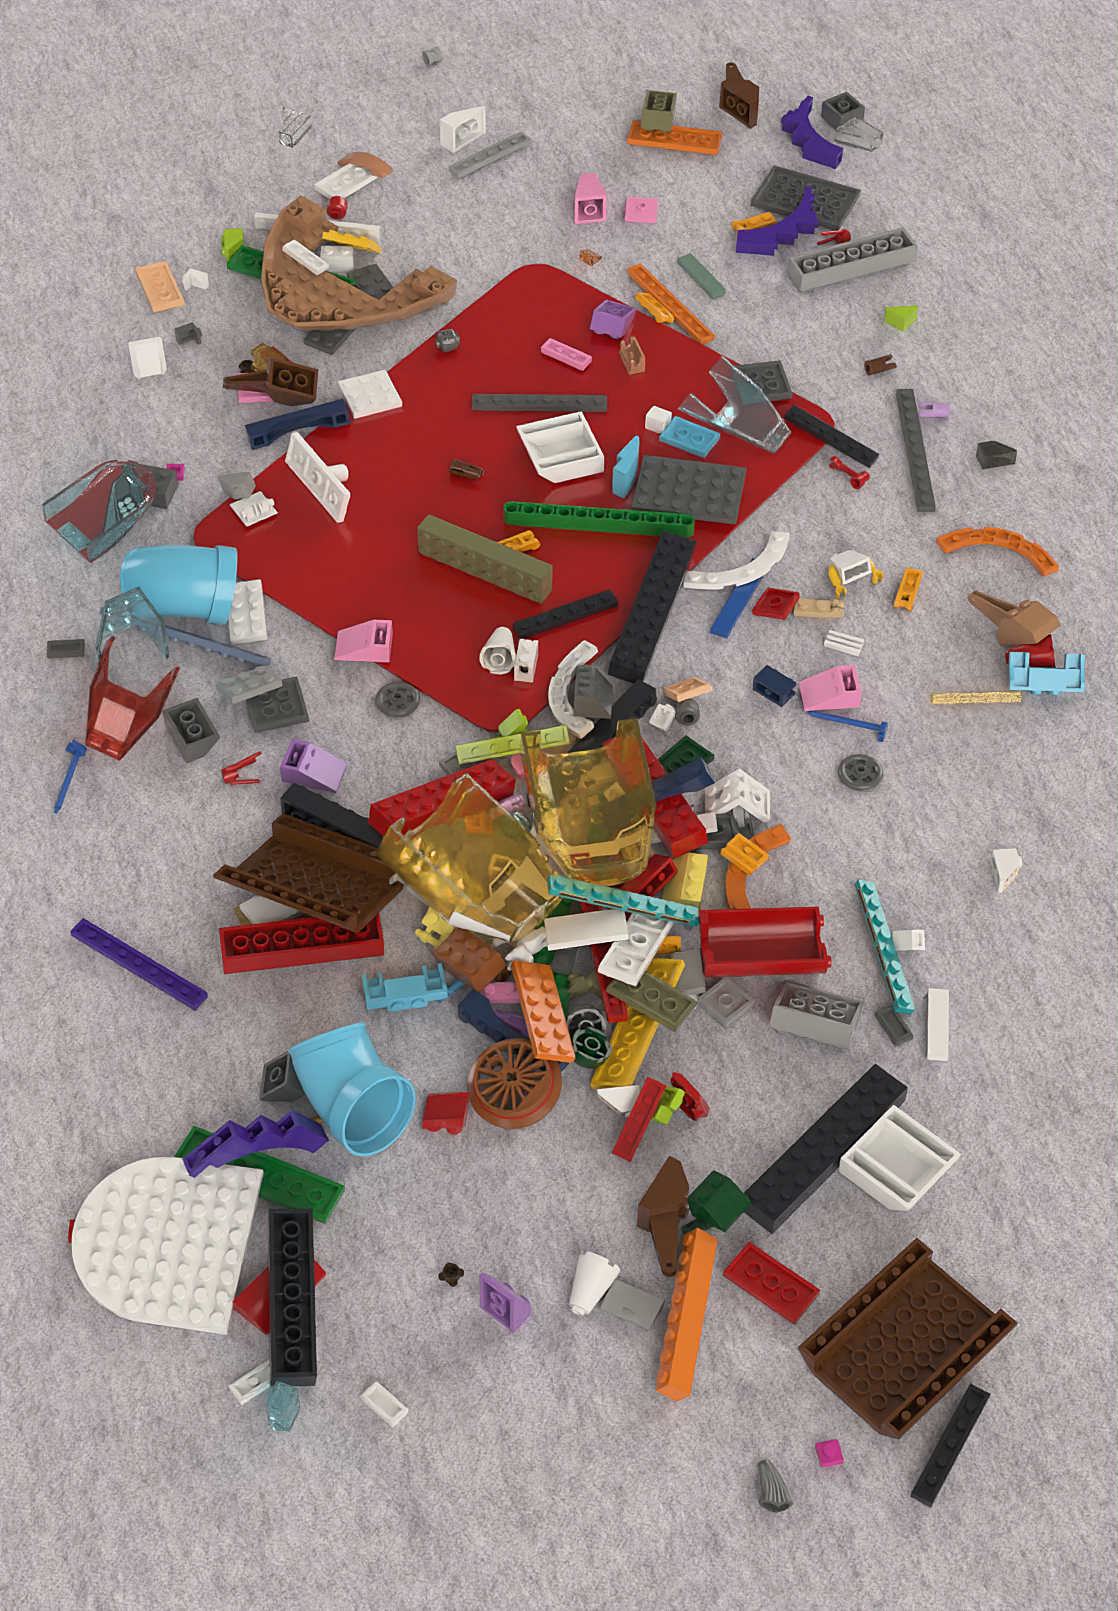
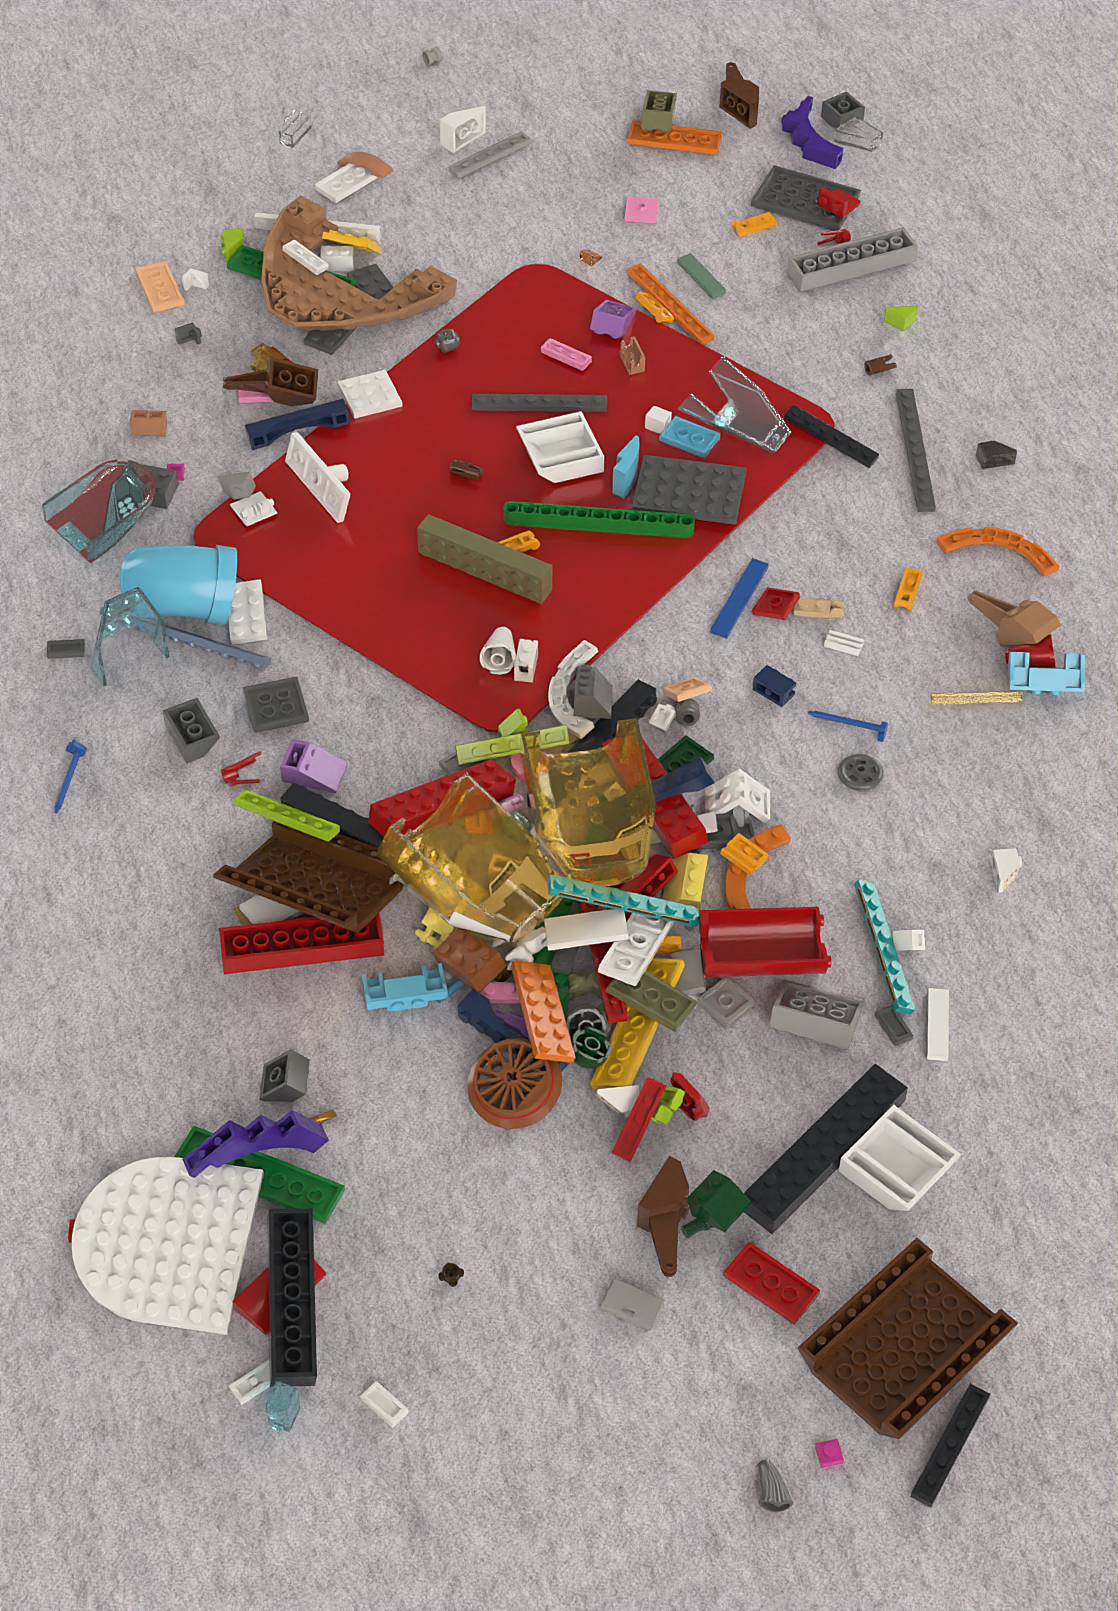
dark purple plate [70,918,208,1011] -> none
clear red windscreen [85,636,180,761] -> none
white slope [128,337,167,379] -> none
light grey plate [216,665,283,704] -> none
dark brown plate [239,360,256,373] -> none
medium azure cylinder [288,1022,416,1156] -> none
red head [326,196,348,219] -> none
bright pink slope [334,620,393,662] -> none
dark grey plate [375,682,420,717] -> none
red slope [422,1092,470,1135] -> none
medium lavender slope [479,1272,531,1333] -> none
black plate [513,590,618,639] -> none
white cone [569,1251,620,1316] -> none
bright pink slope [574,173,607,224] -> none
black brick [607,530,697,683] -> none
orange brick [655,1228,718,1402] -> none
white plate [684,531,789,590] -> none
dark grey plate [732,360,792,405] -> none
dark purple arch [736,187,819,256] -> none
bright pink slope [798,665,861,711] -> none
white torso [828,550,883,599] -> none
red brick [829,456,870,489] -> none
lavender hinge [918,402,950,419] -> none
none -> nougat hinge [130,410,167,436]
none -> lime plate [234,790,340,842]
none -> red bracket [818,187,861,218]

